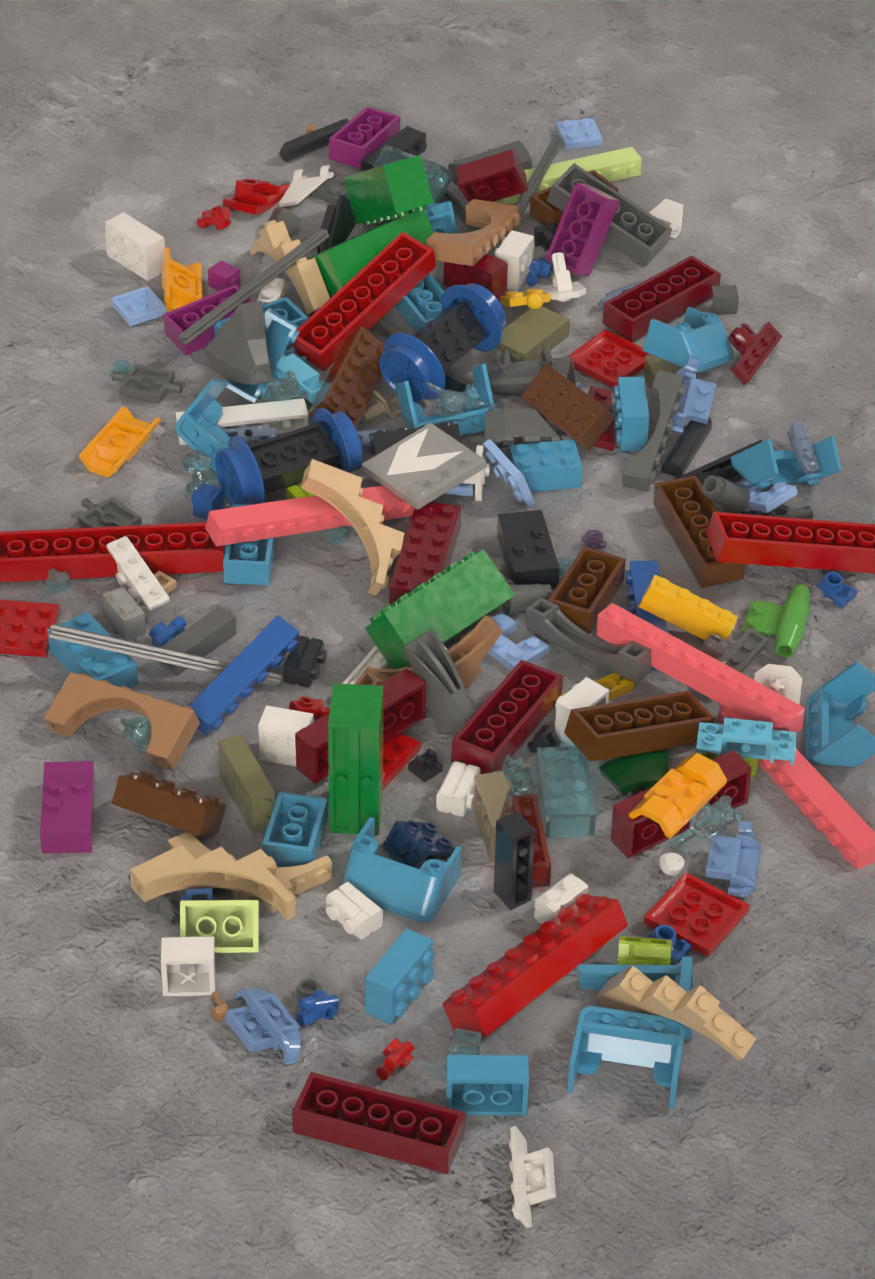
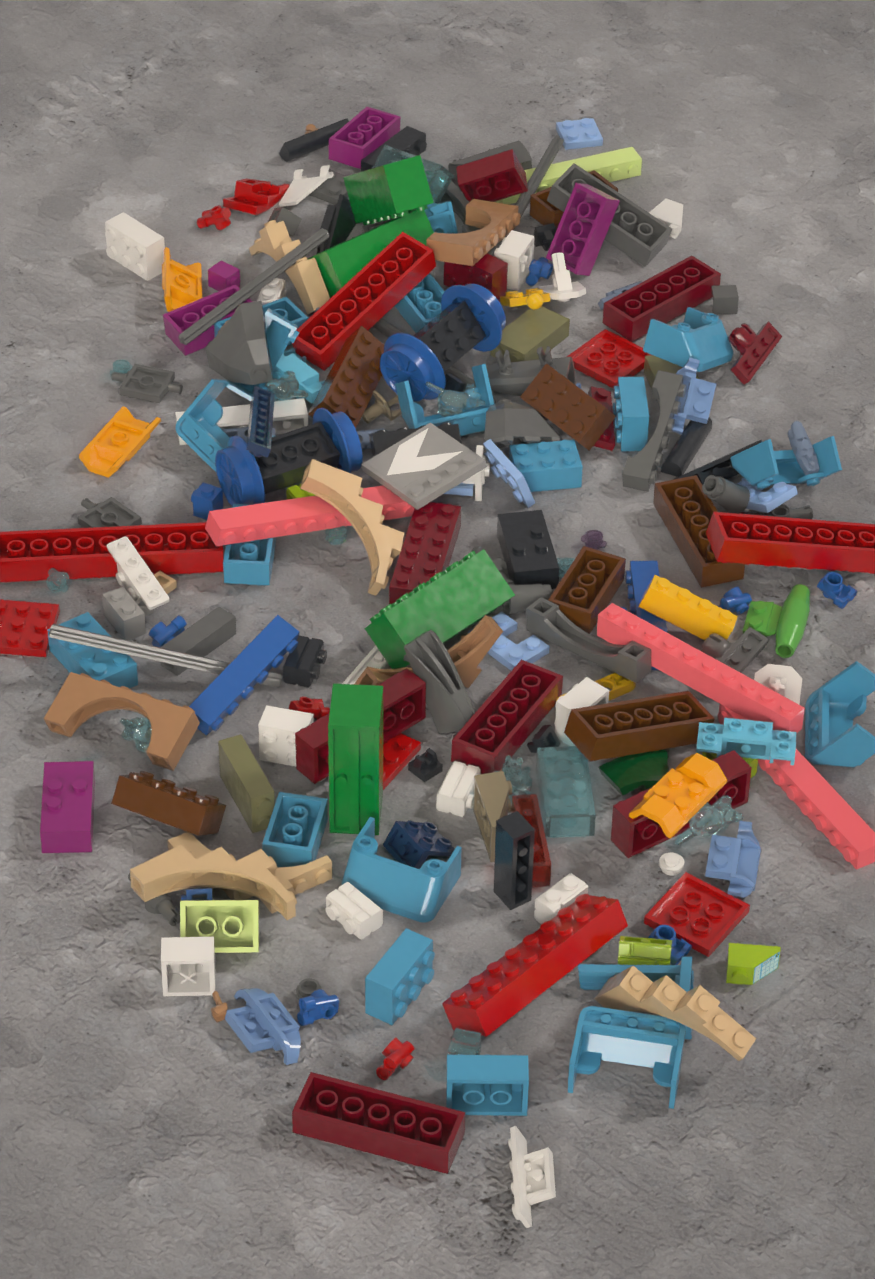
light blue plate [111,286,167,326] -> none
clear light blue animal [182,449,230,506] -> none
none -> dark blue plate [246,386,275,458]
none -> blue plate [718,587,752,615]
none -> lime slope [726,943,781,985]

